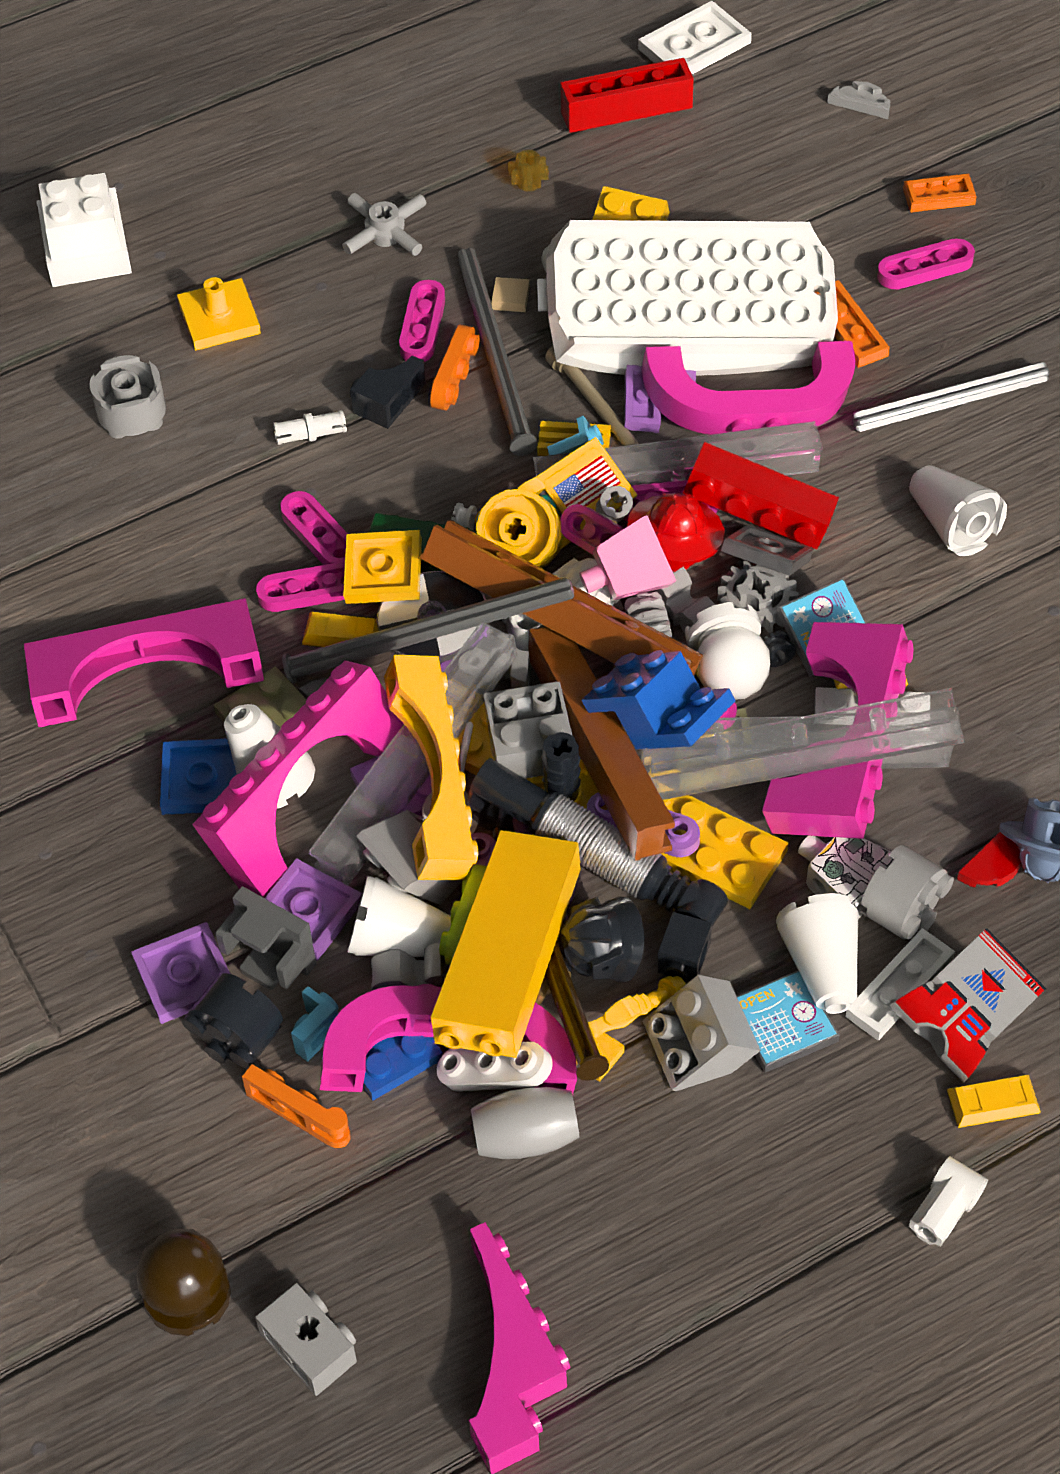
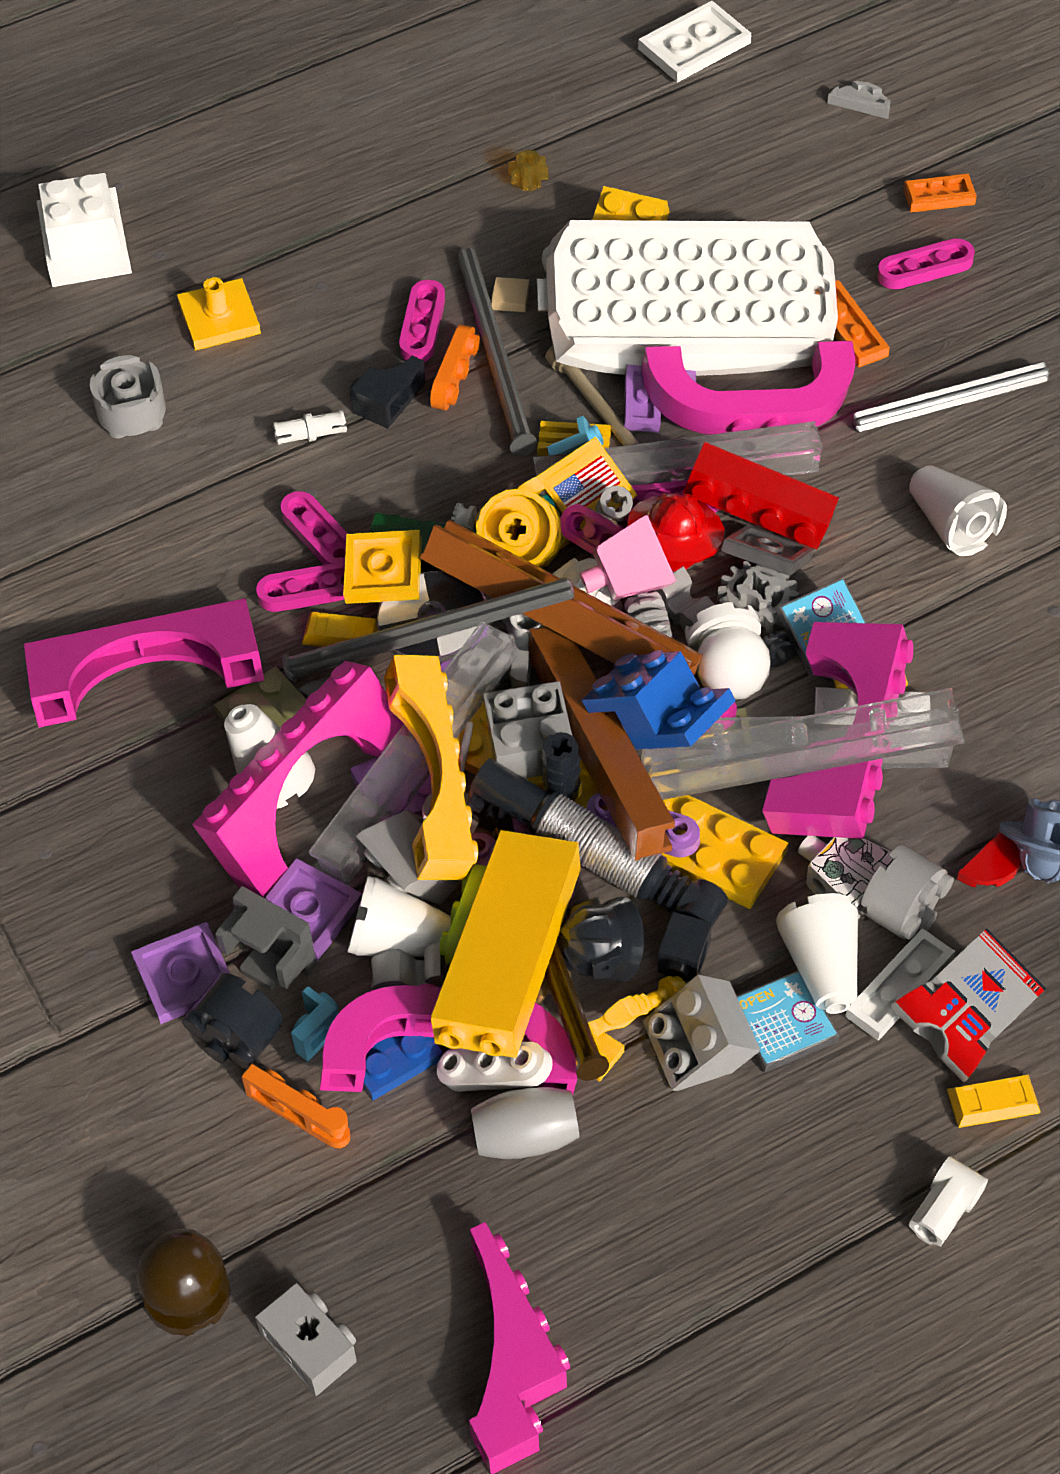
blue plate [160,739,237,815] -> none
light grey bar [342,193,427,256] -> none
brick [560,58,694,133] -> none

